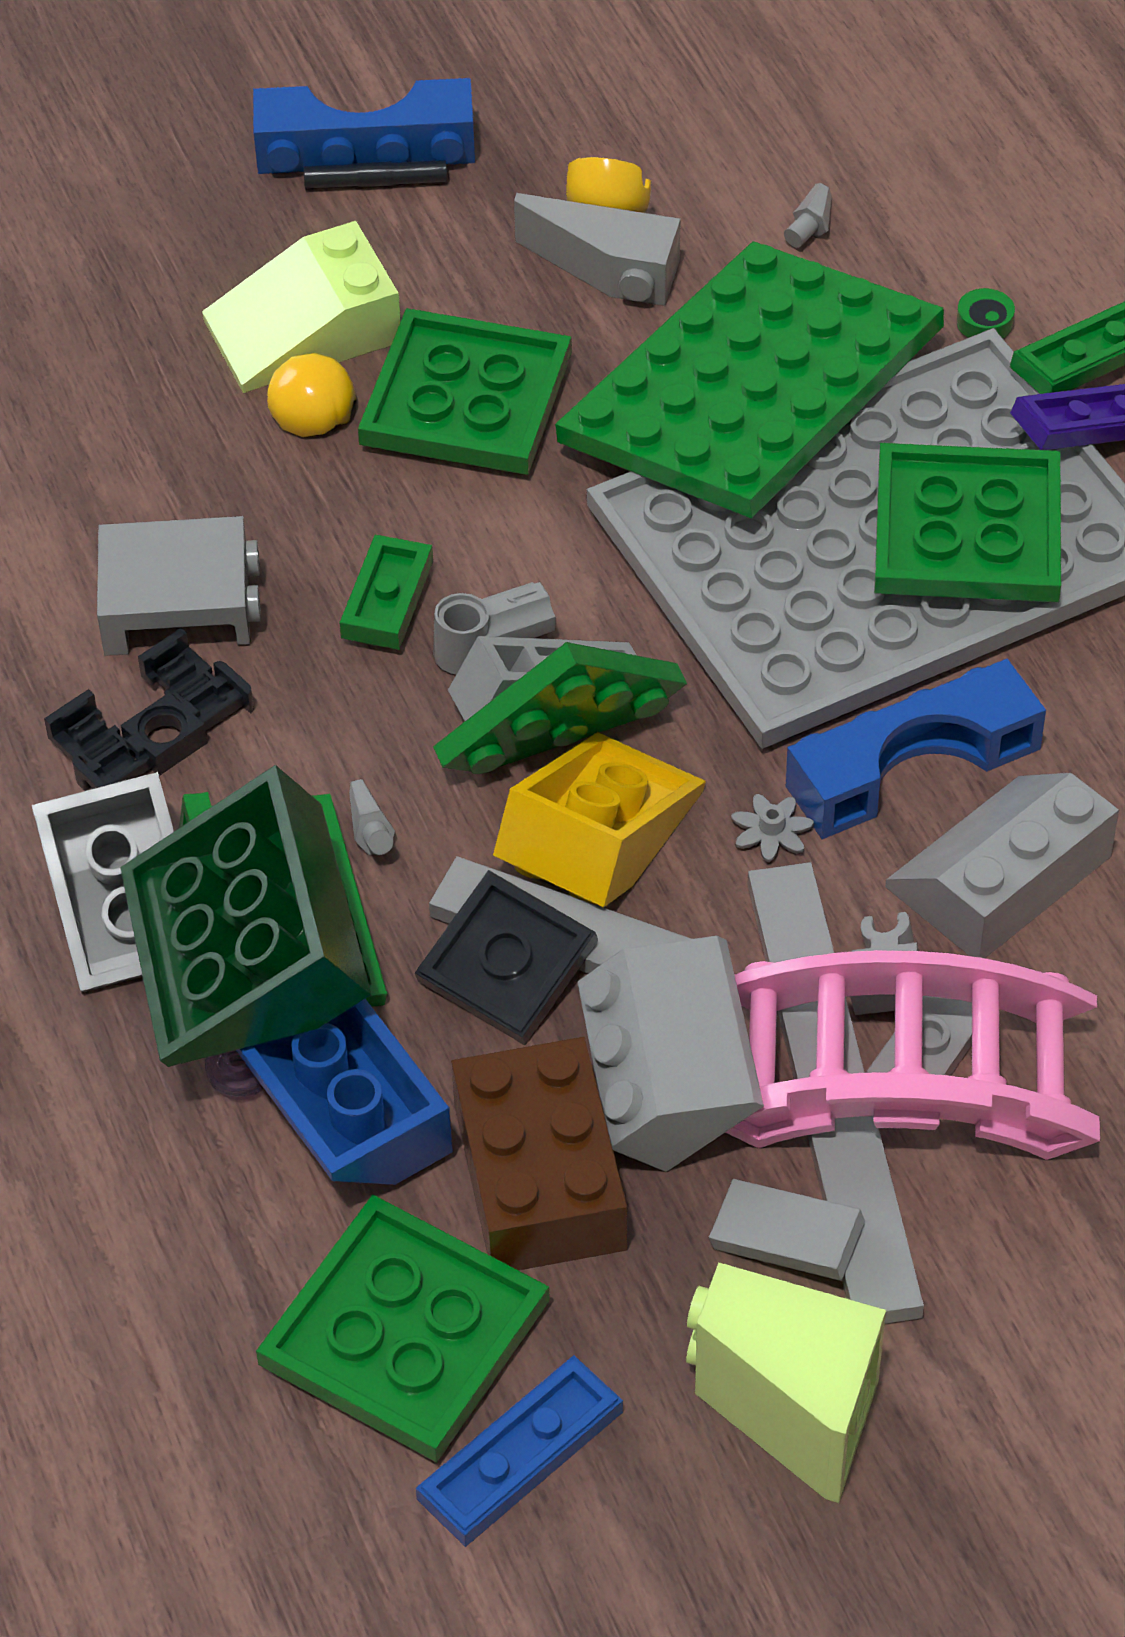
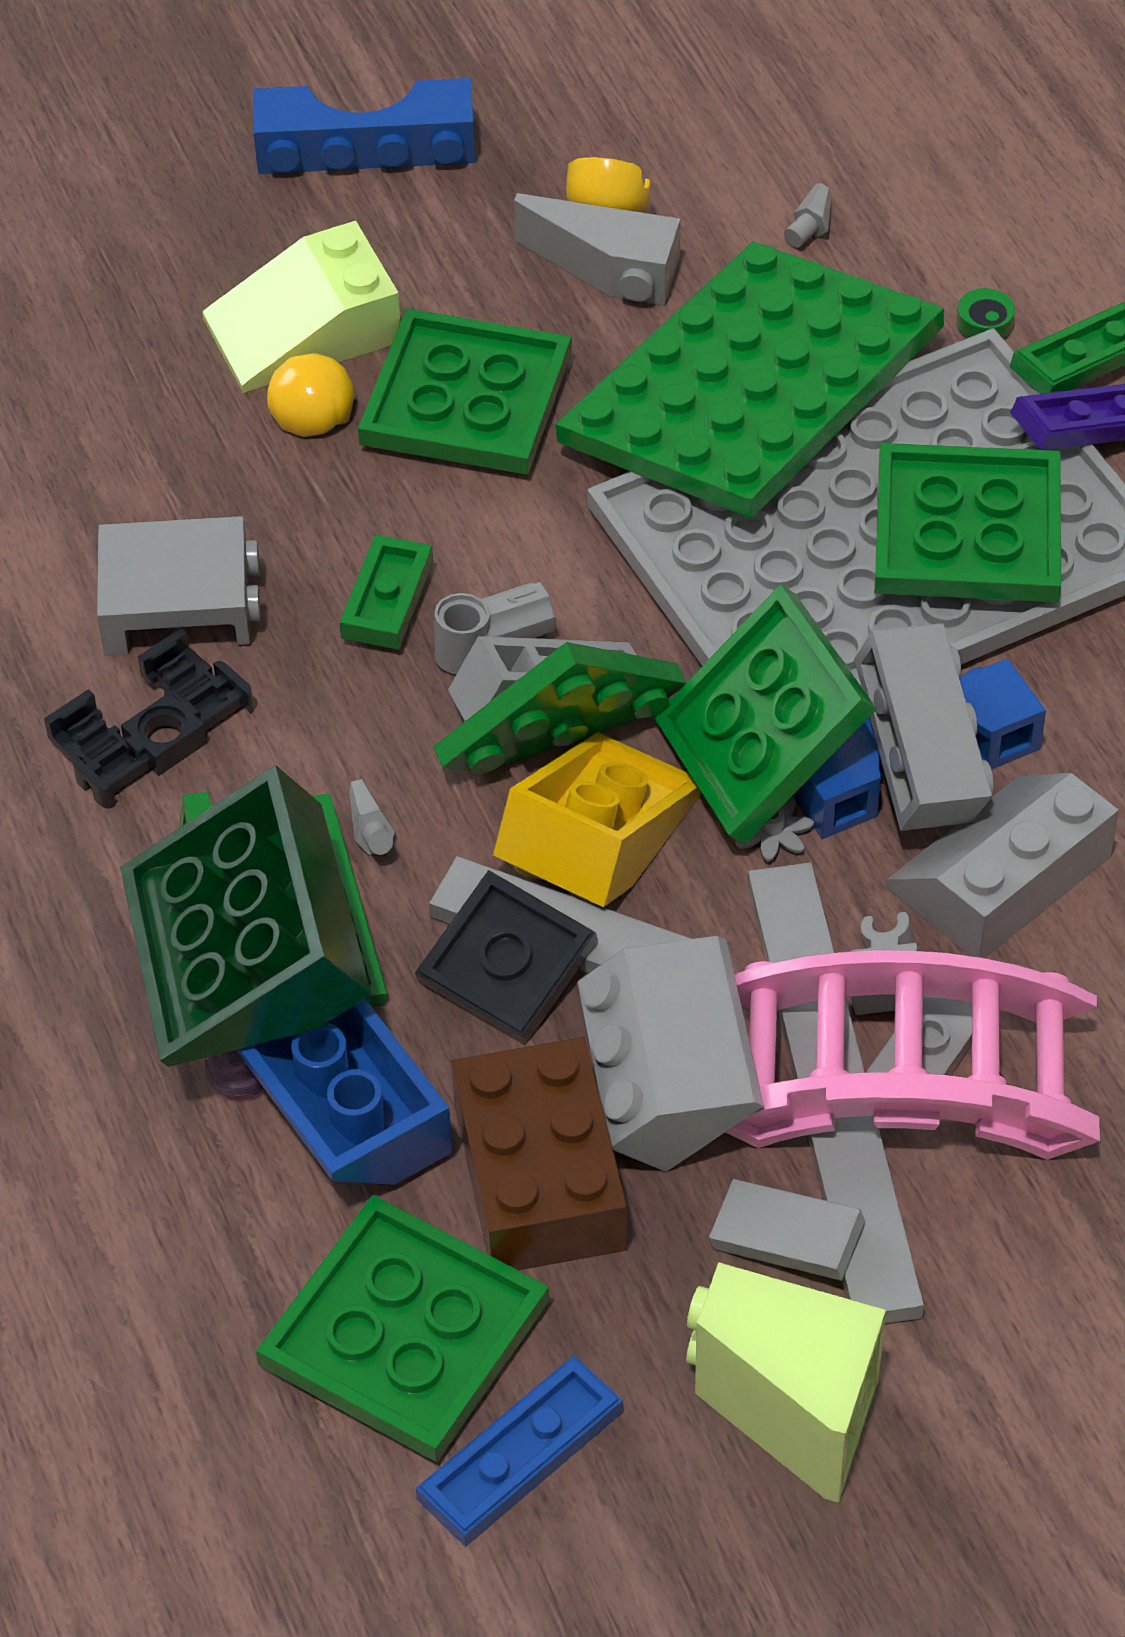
light grey slope [32,772,174,993] -> none
black piece [304,160,447,189] -> none
none -> green plate [654,584,877,844]
none -> light grey brick [854,623,994,831]

